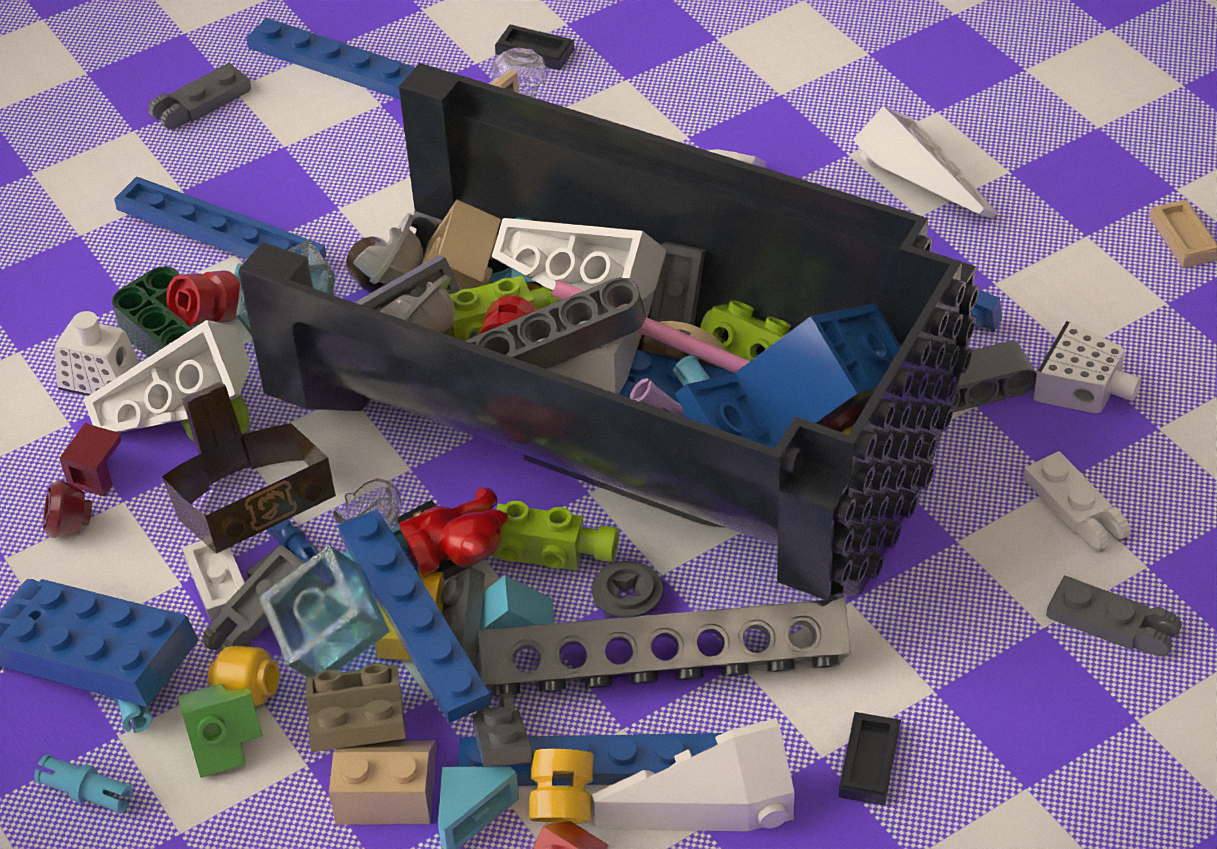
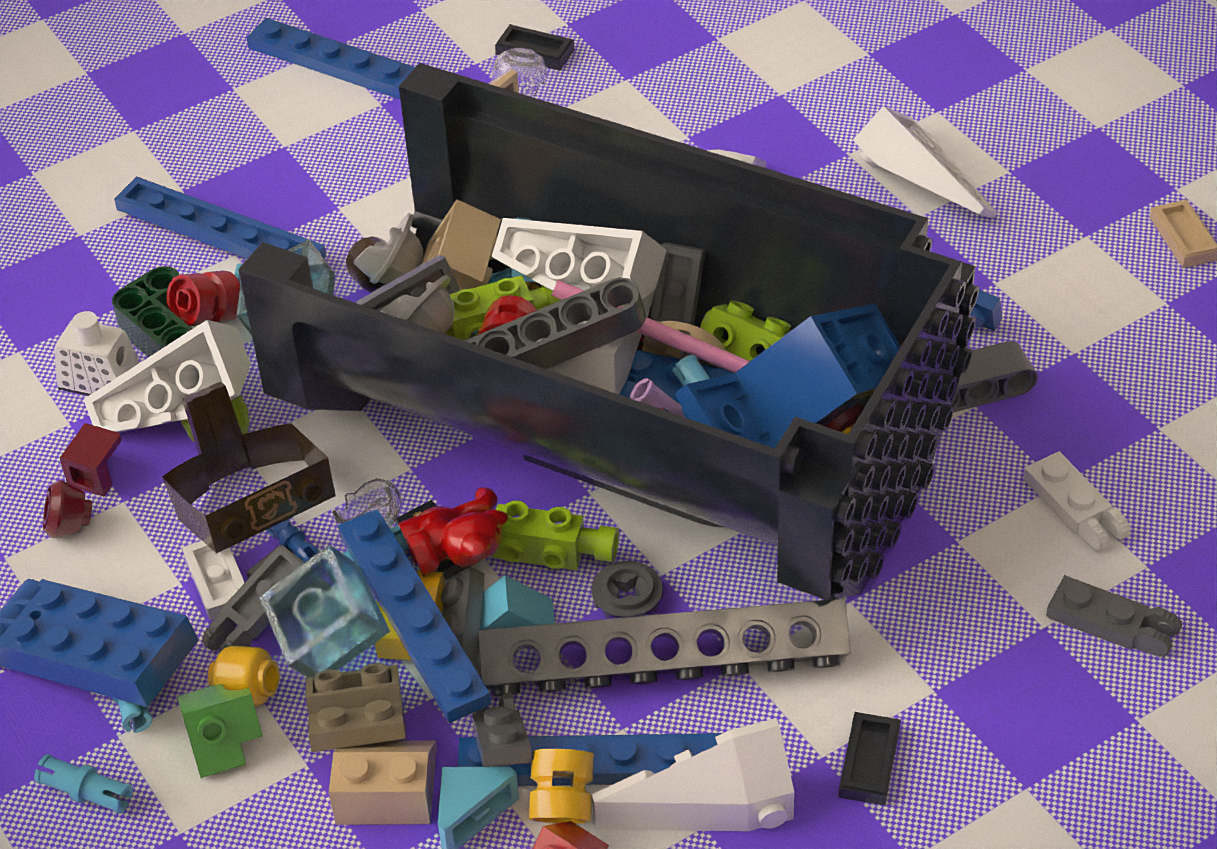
dark grey hinge [147,63,251,130] -> none
white torso [1033,321,1141,414] -> none

